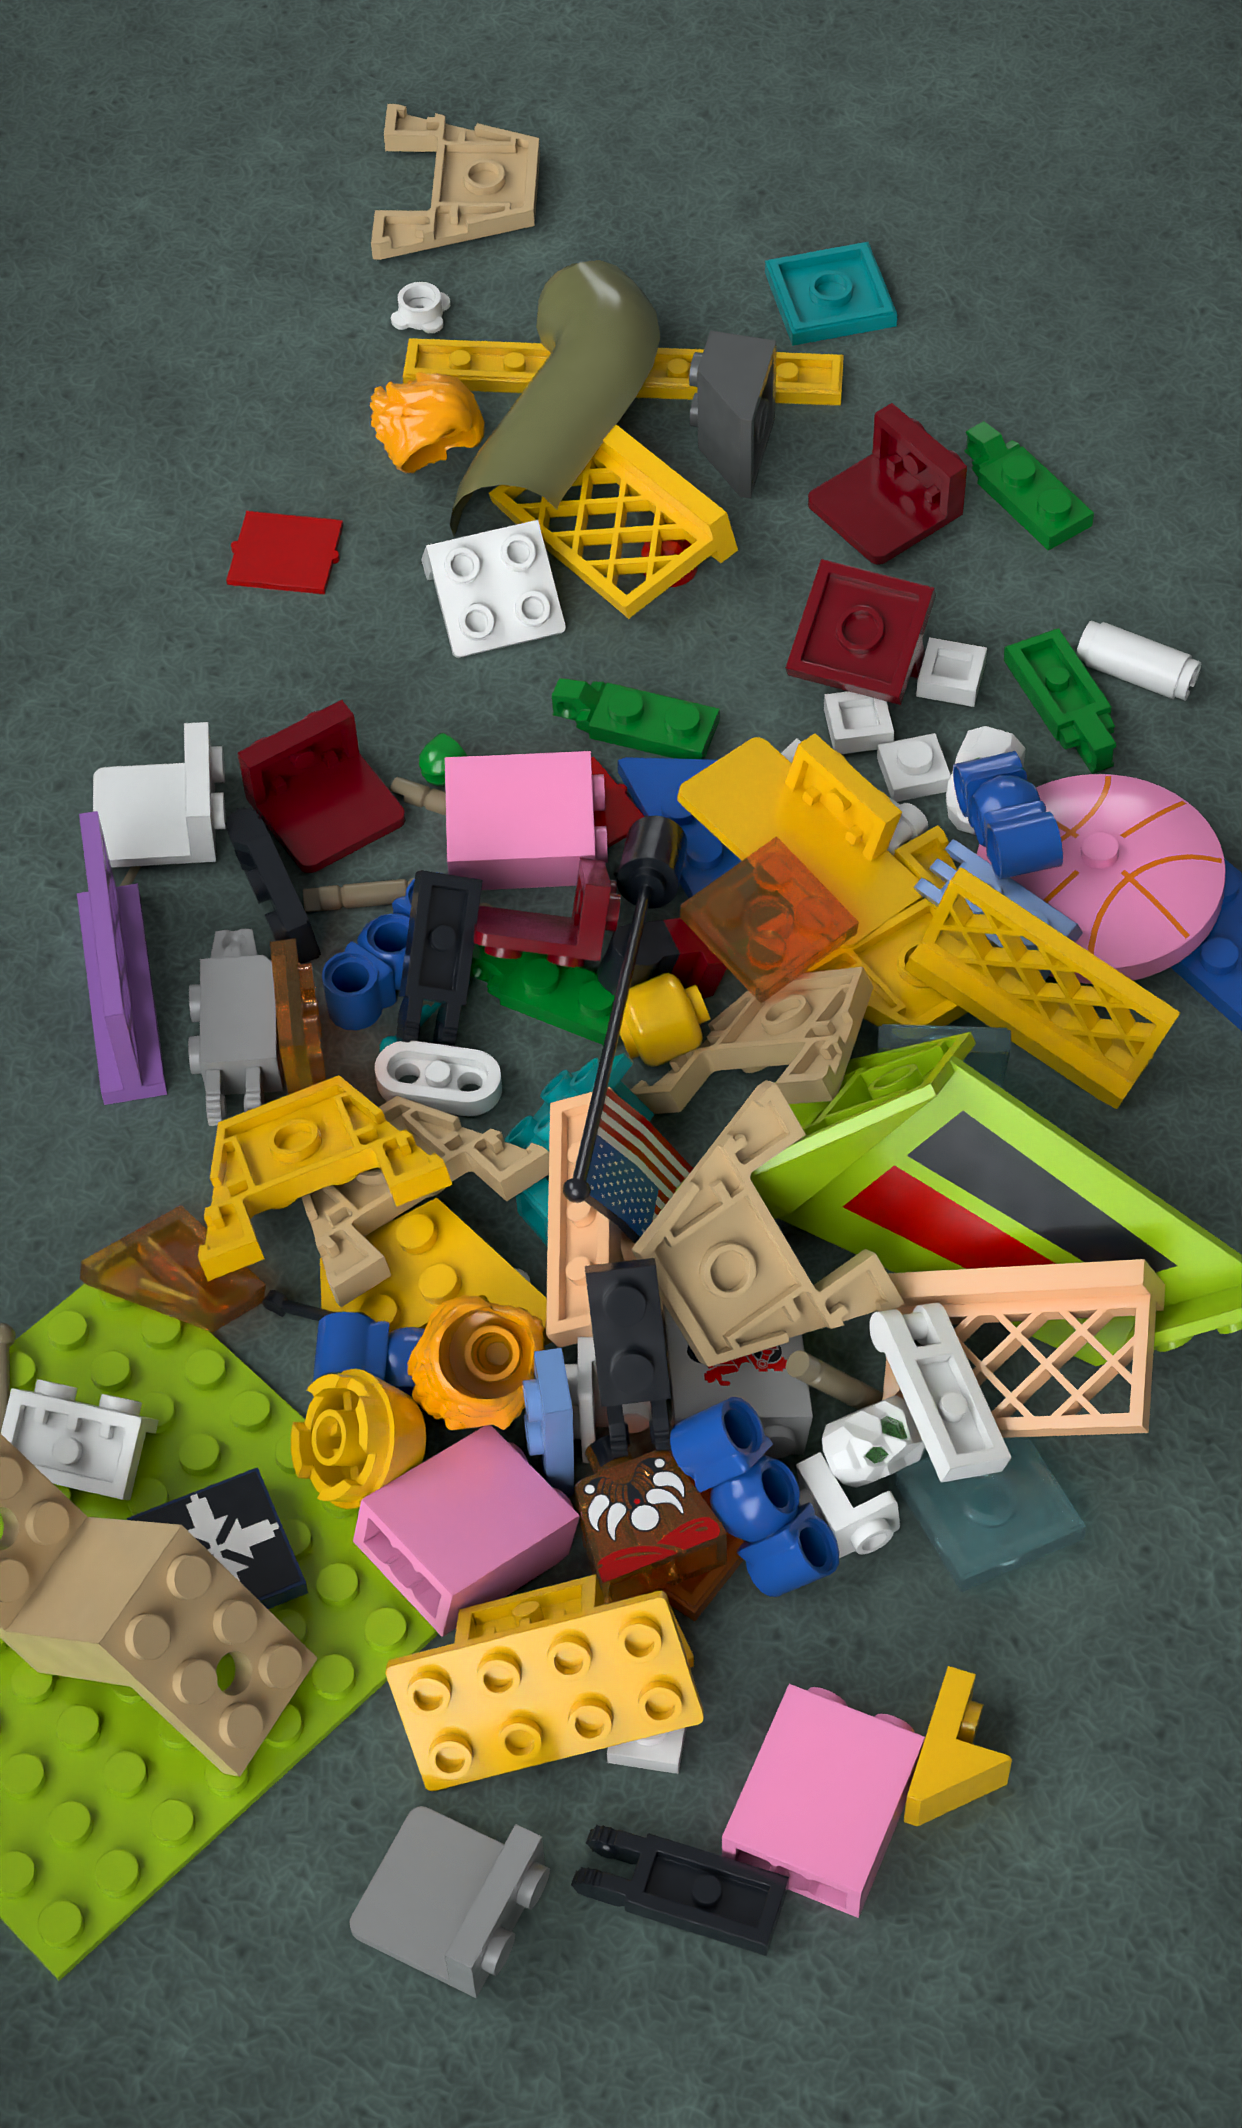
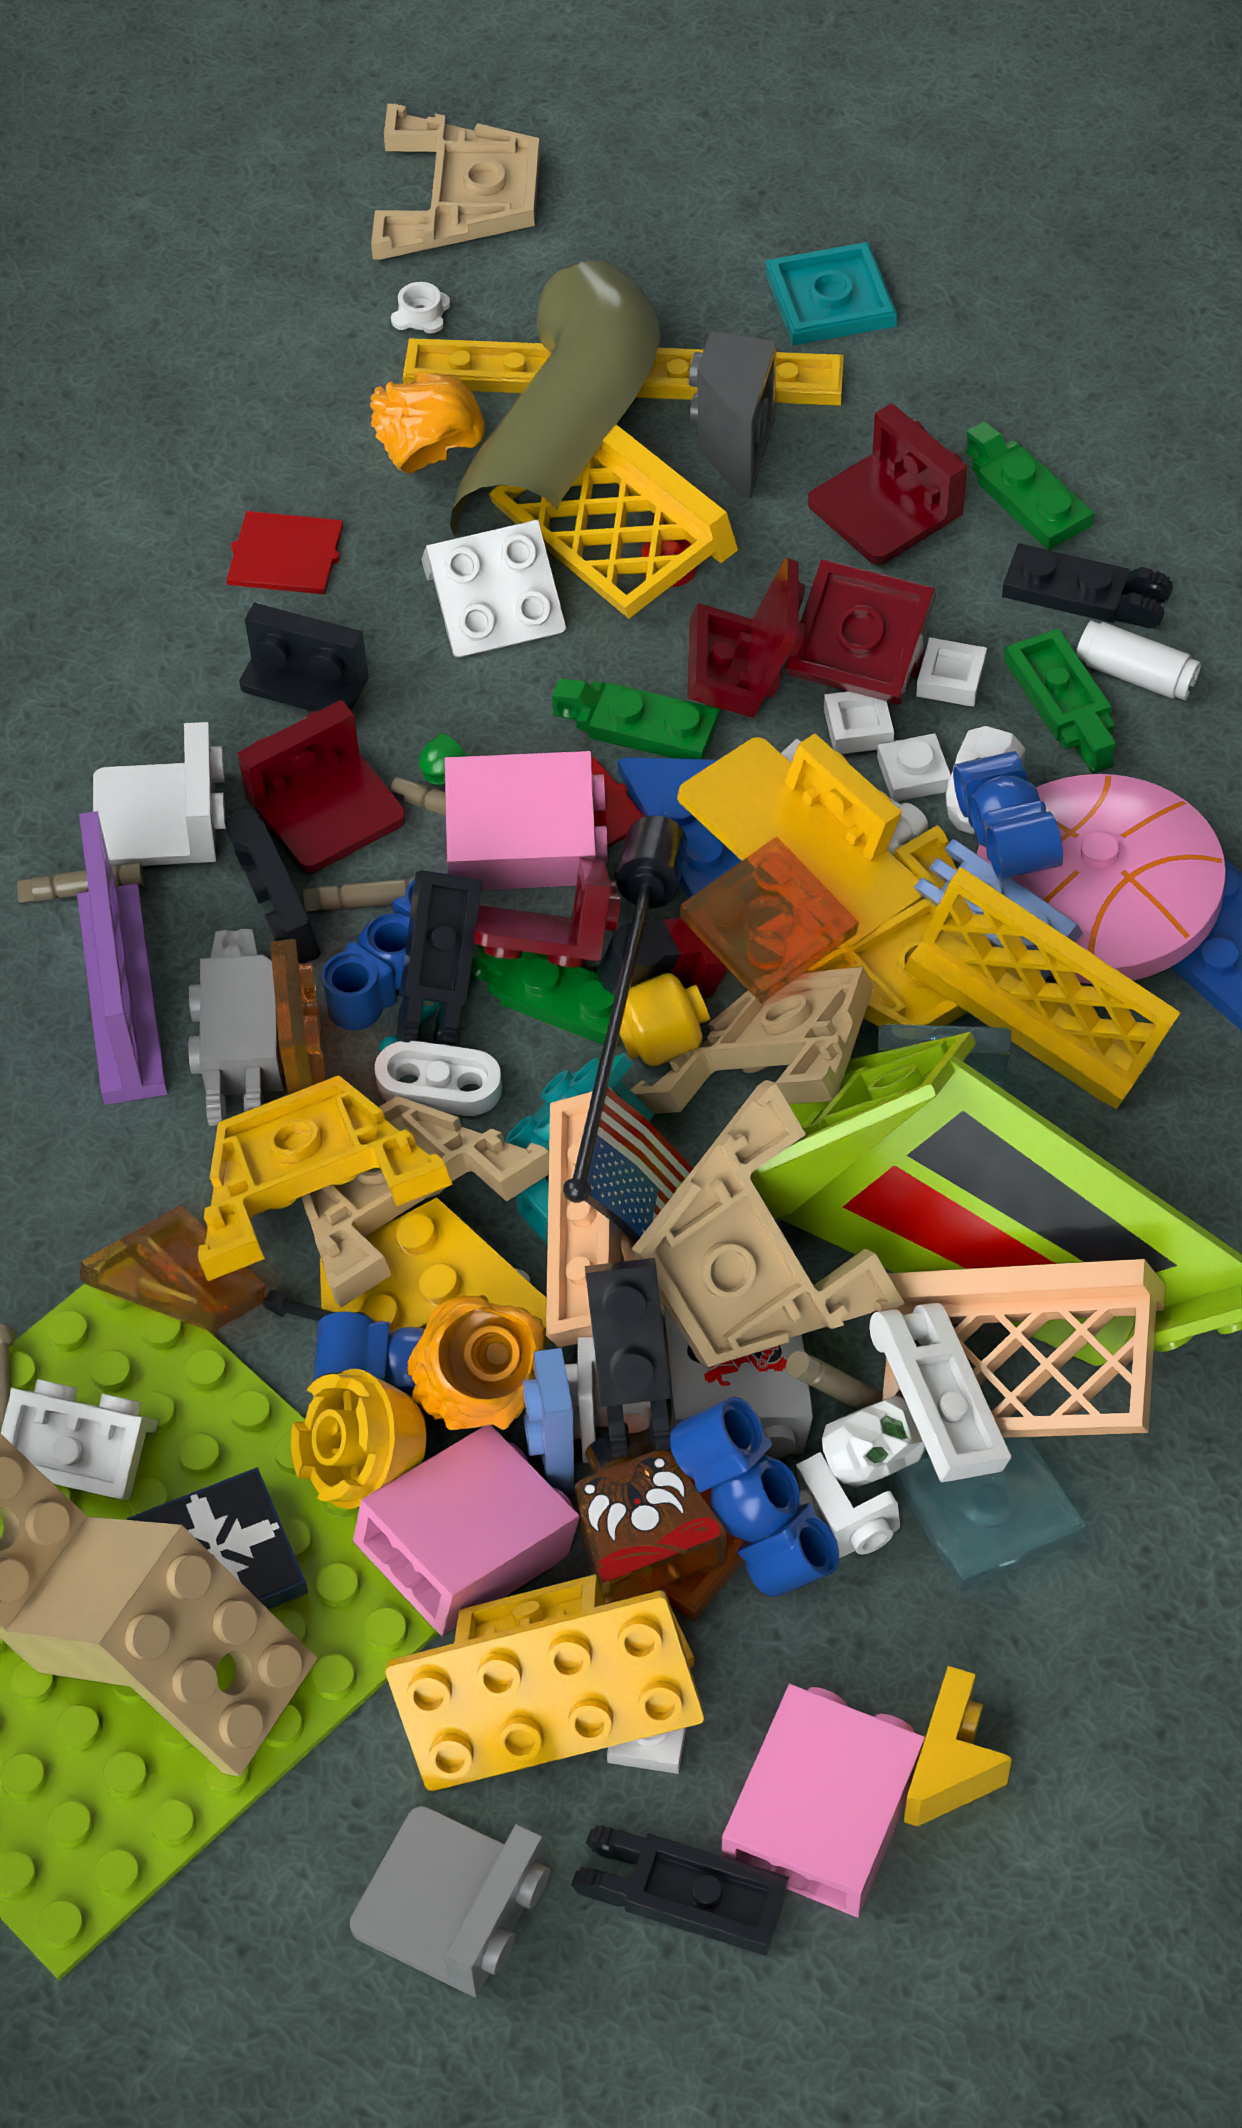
none -> dark tan wheel [17,862,145,904]
none -> black bracket [239,602,369,712]
none -> dark red bracket [687,558,805,718]
none -> black hinge [1002,543,1173,629]

